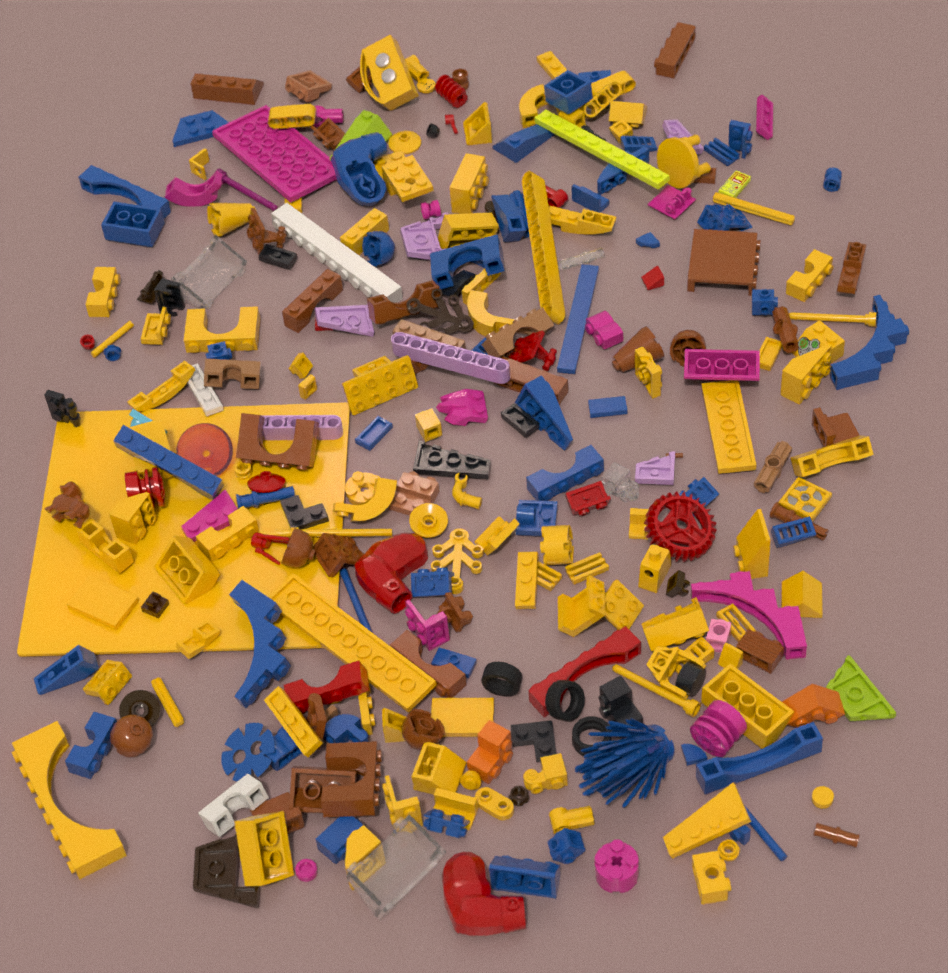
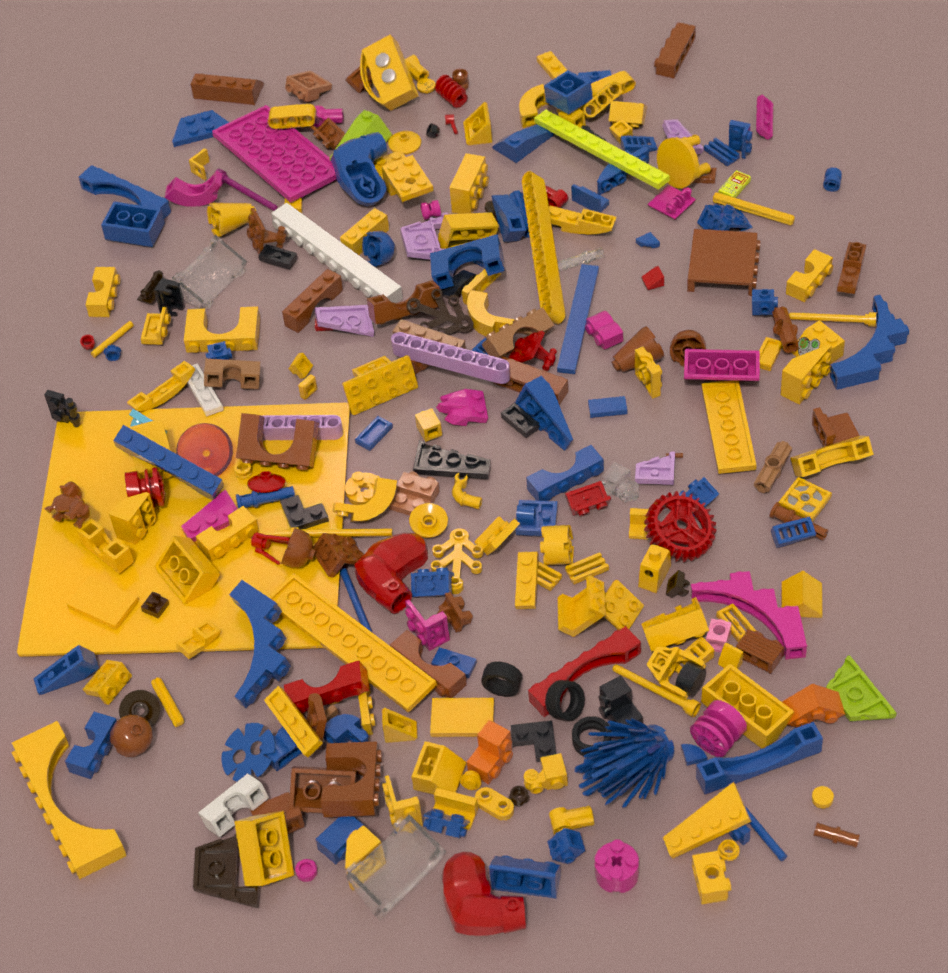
dark orange cylinder [402,709,445,750] -> none
yellow slope [733,509,771,579] -> none

